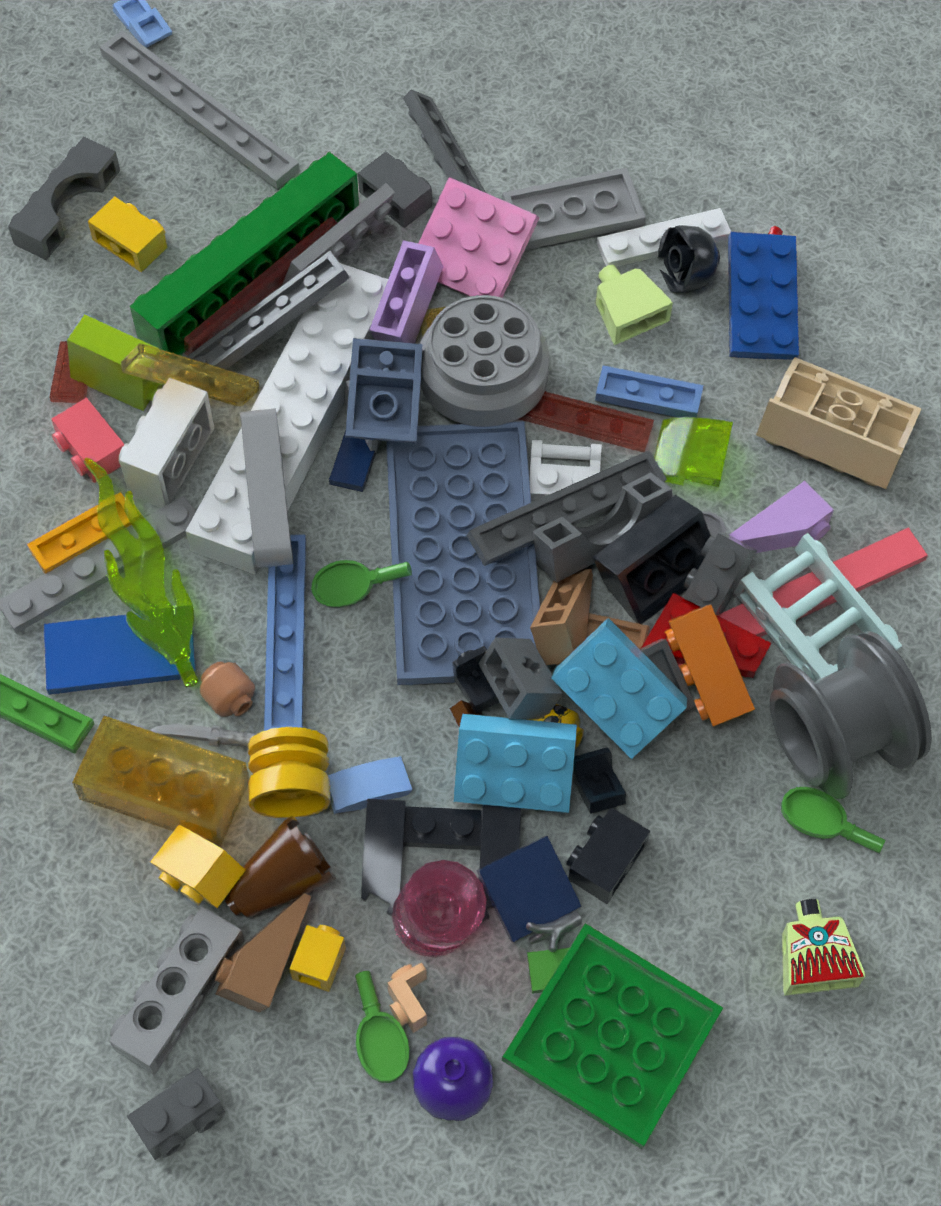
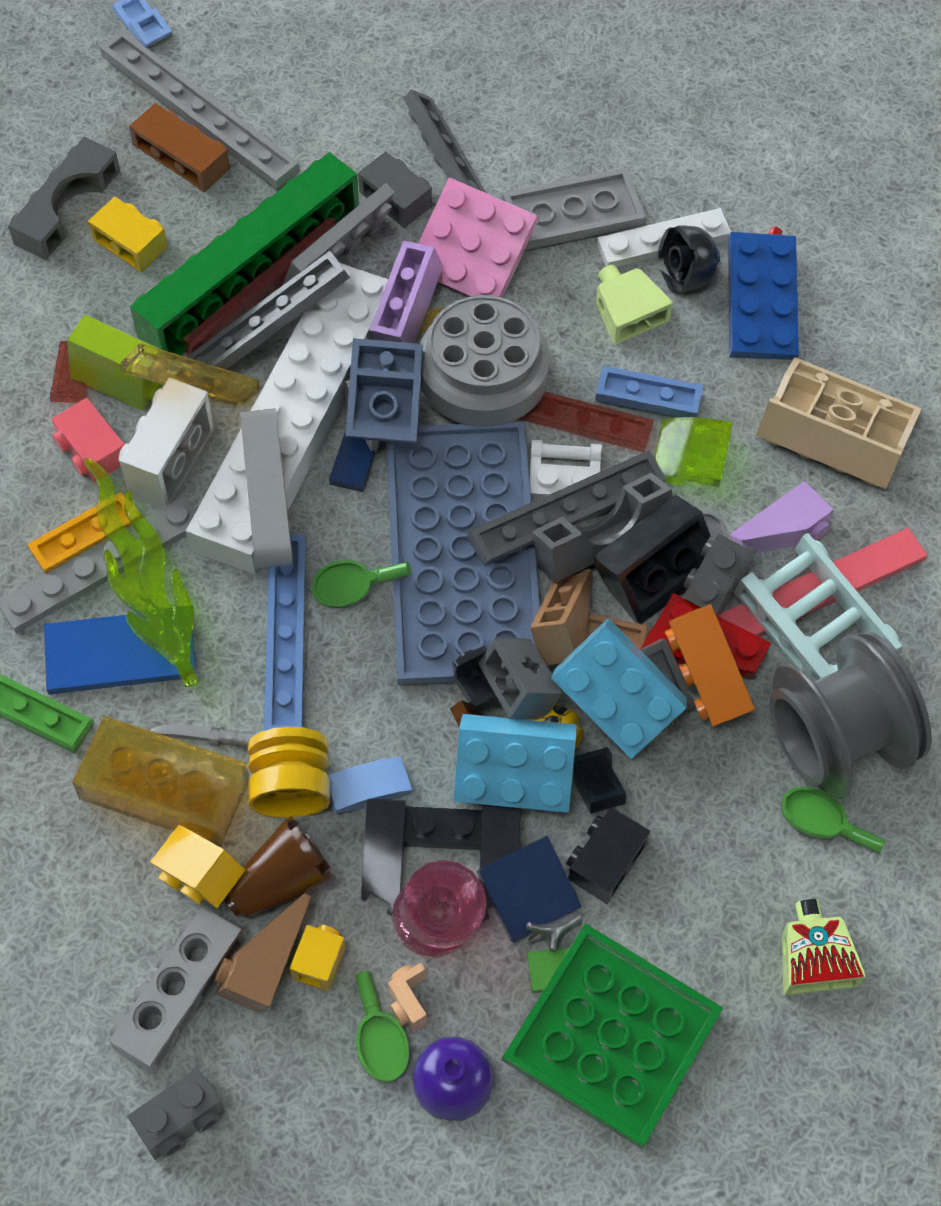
nougat head [200,661,255,717] -> none
none -> dark orange brick [129,103,230,192]

